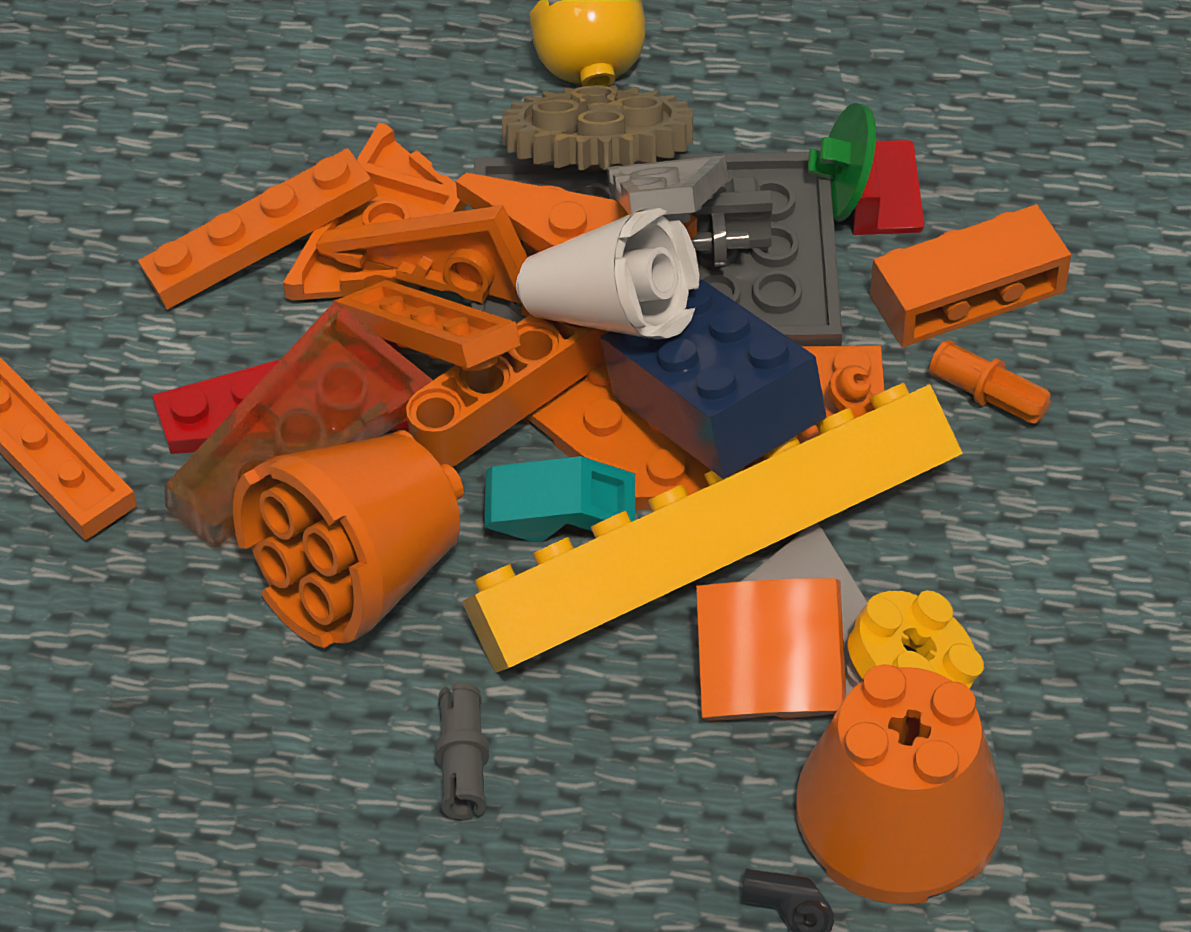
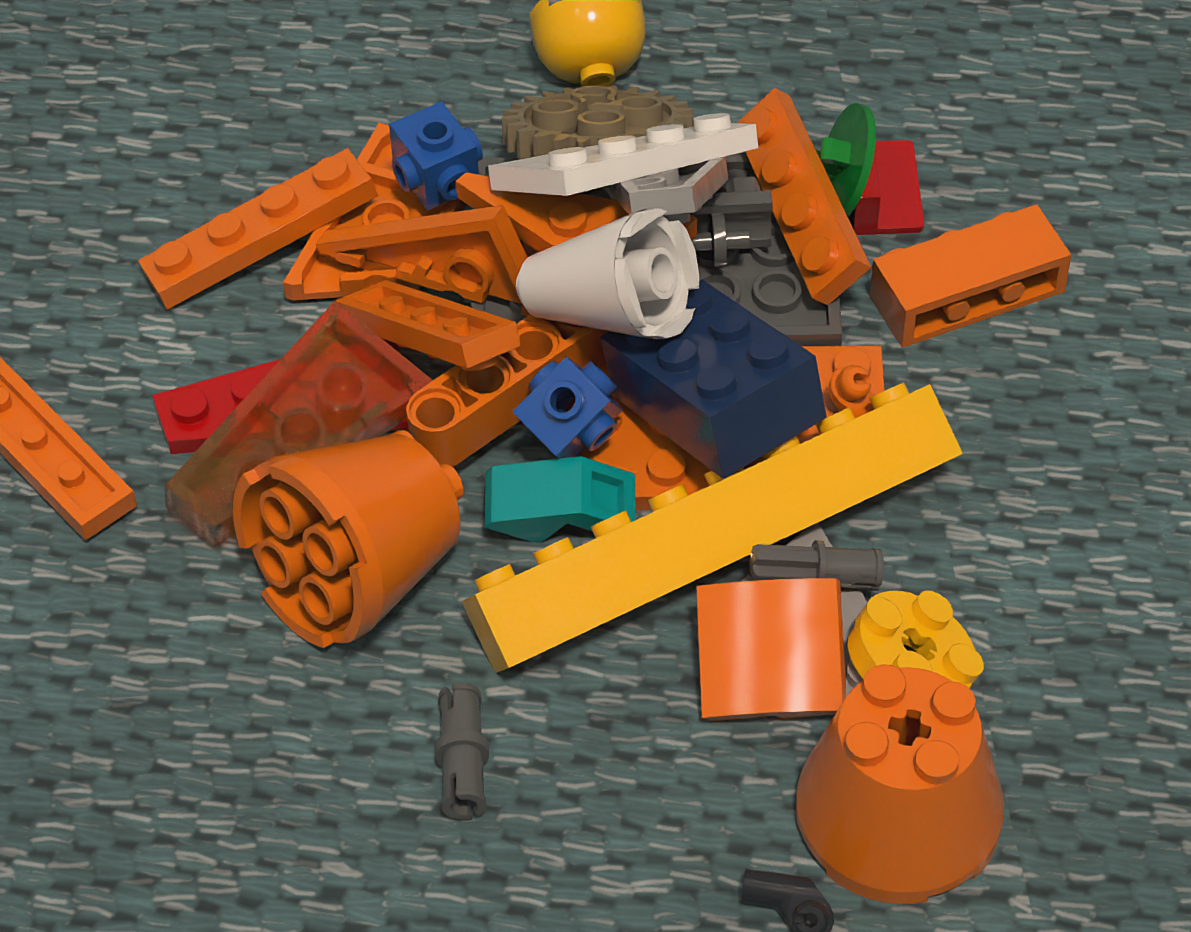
orange axle [929,340,1051,423] -> none
none -> blue brick [389,101,483,210]
none -> white wing [488,113,759,196]
none -> blue brick [512,356,624,458]
none -> orange plate [737,88,871,306]
none -> dark grey axle [749,540,884,591]

